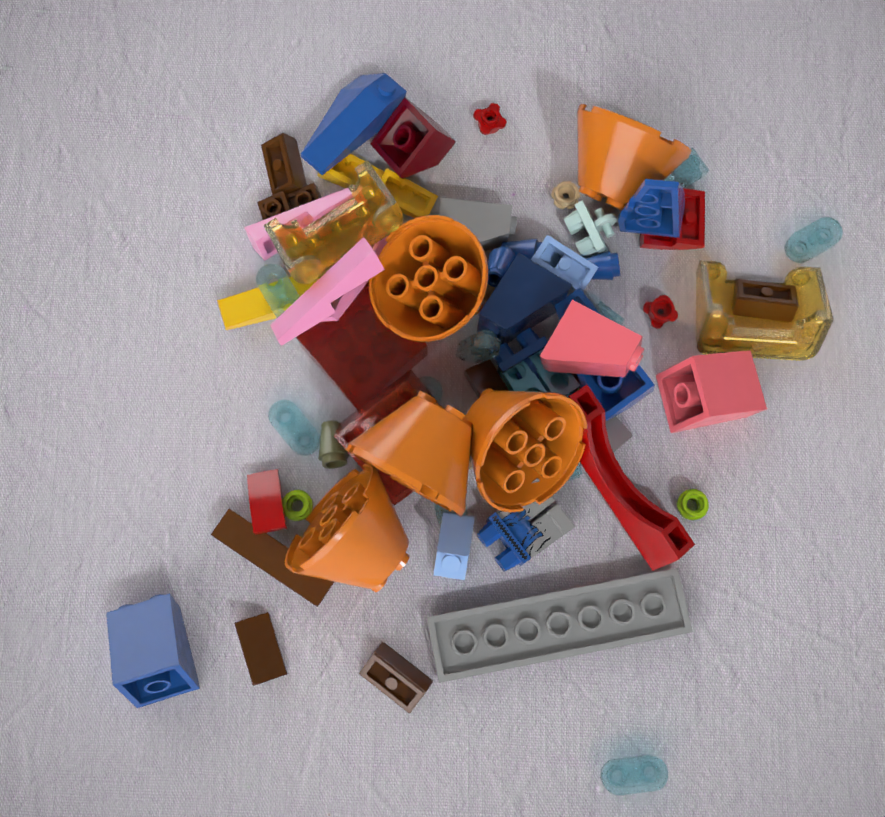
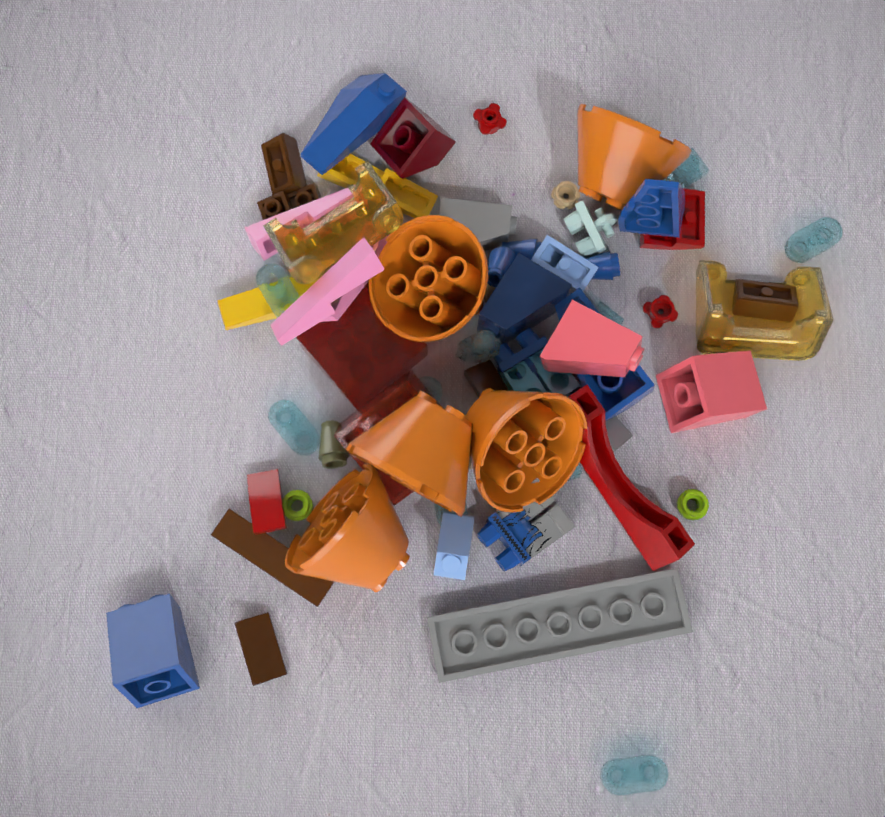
reddish brown slope [359,642,433,714] -> none

